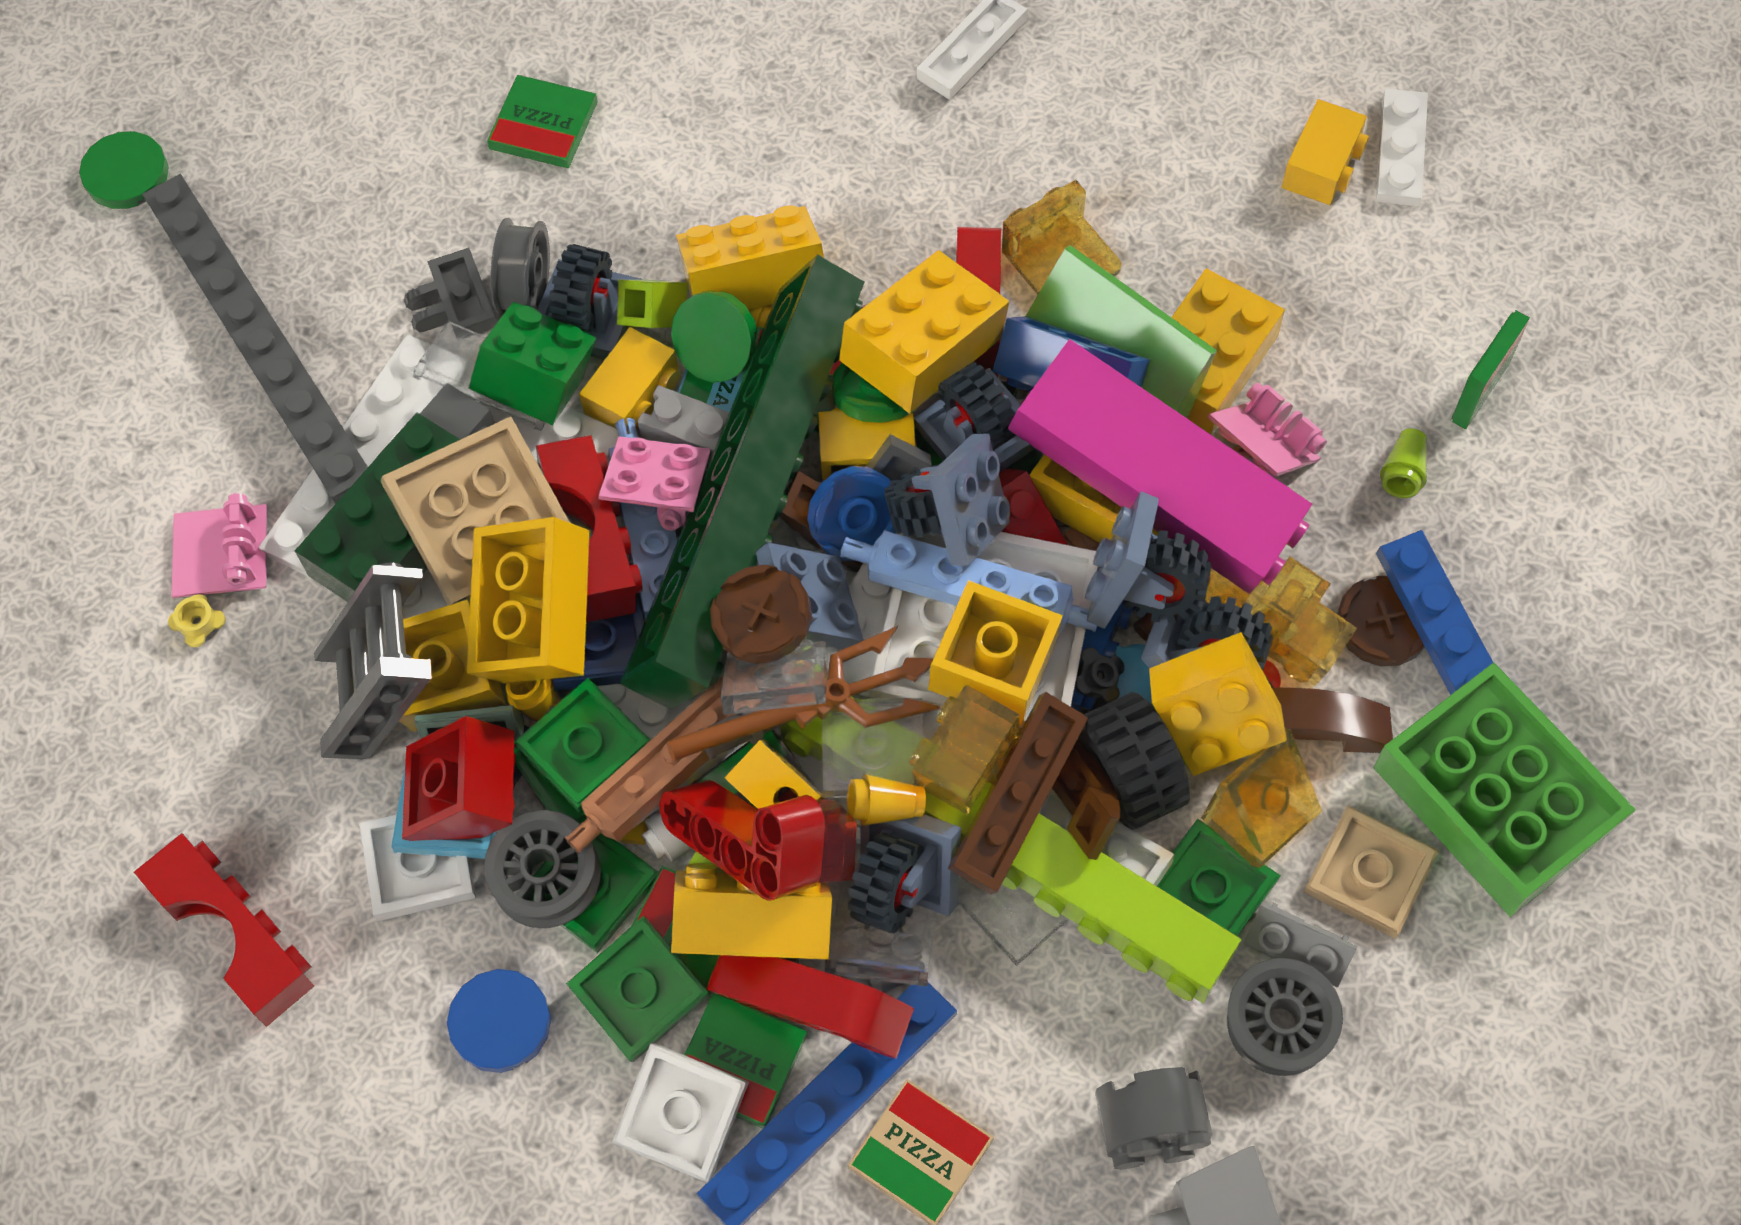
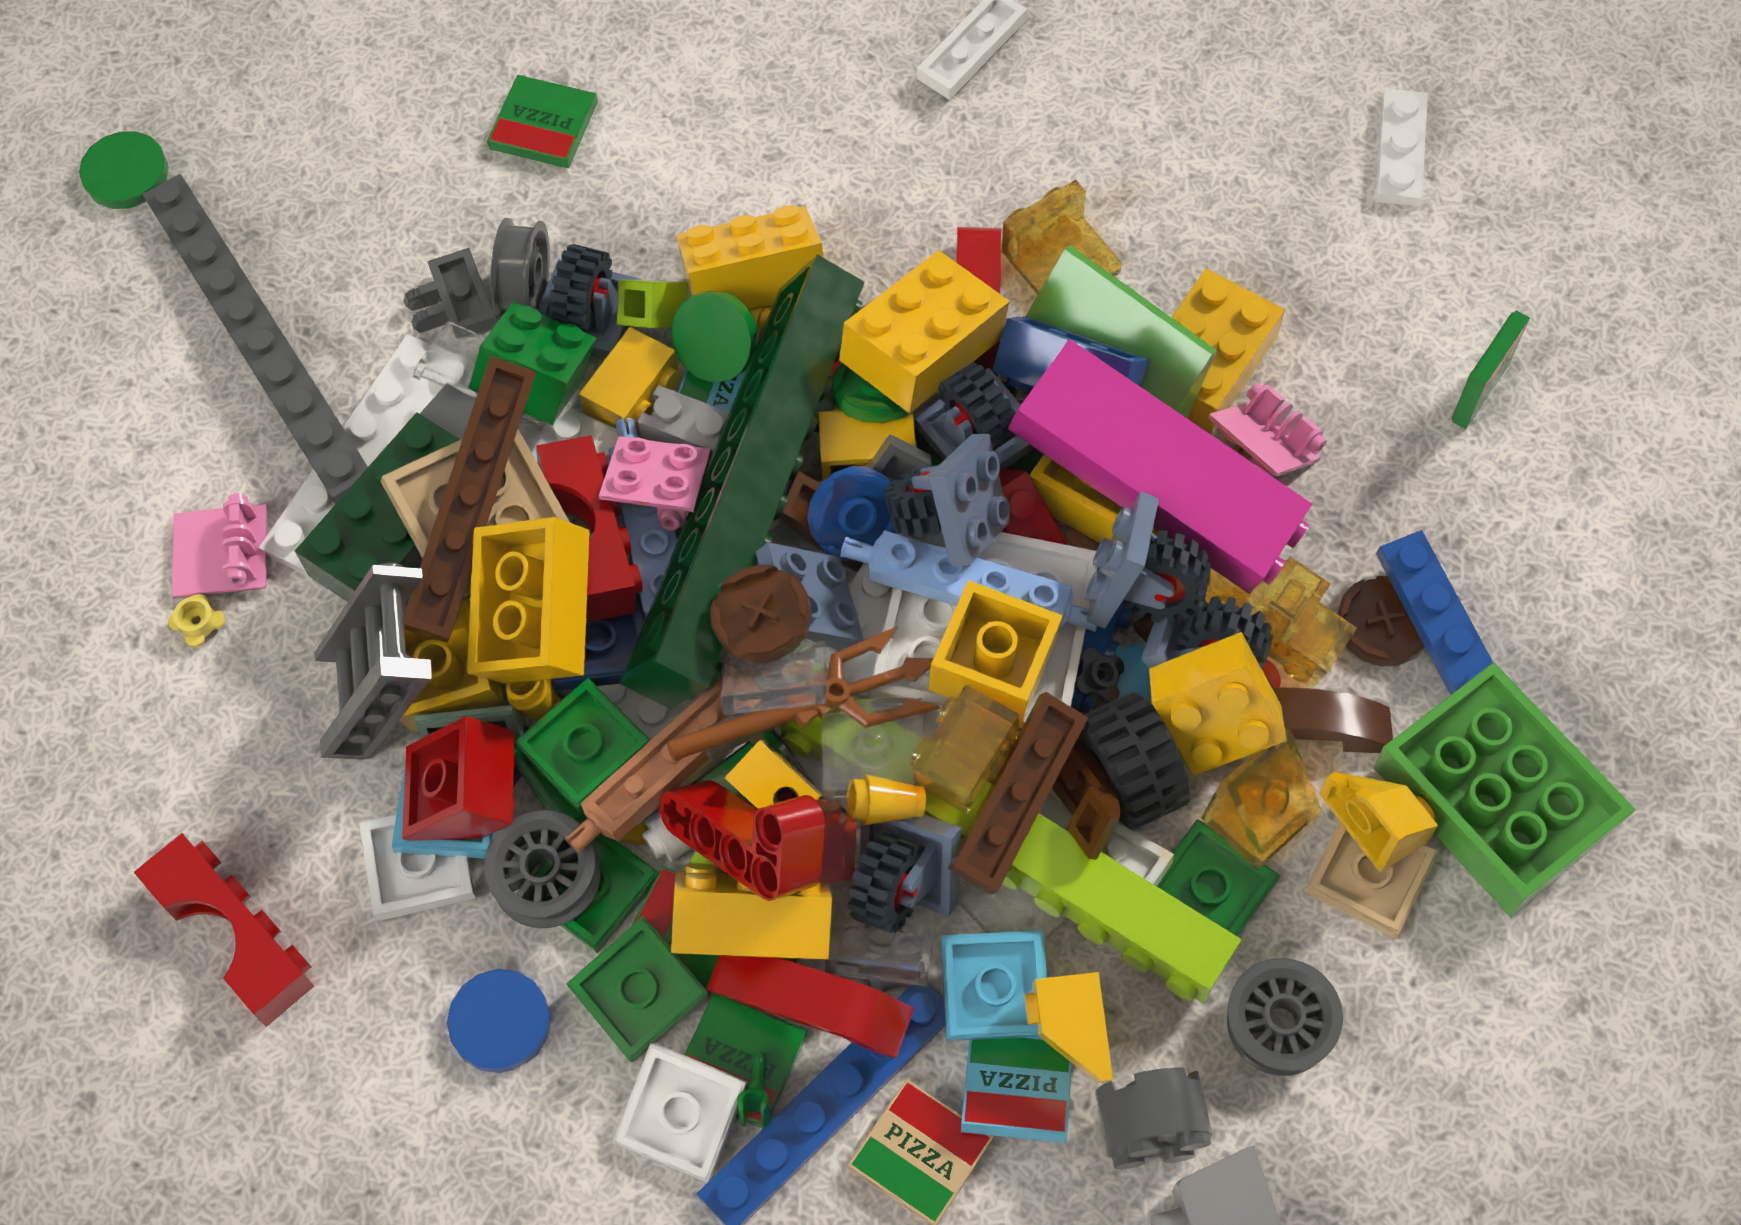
light grey hinge [1243,902,1357,988] -> none
yellow brick [1281,99,1369,205] -> none
lime cone [1380,428,1427,498] -> none
none -> reddish brown plate [403,356,536,643]
none -> green hand [737,1052,771,1127]
none -> medium azure tile [940,931,1047,1041]
none -> tile [961,1037,1072,1143]
none -> yellow slope [1024,972,1113,1084]
none -> yellow slope [1319,772,1438,874]

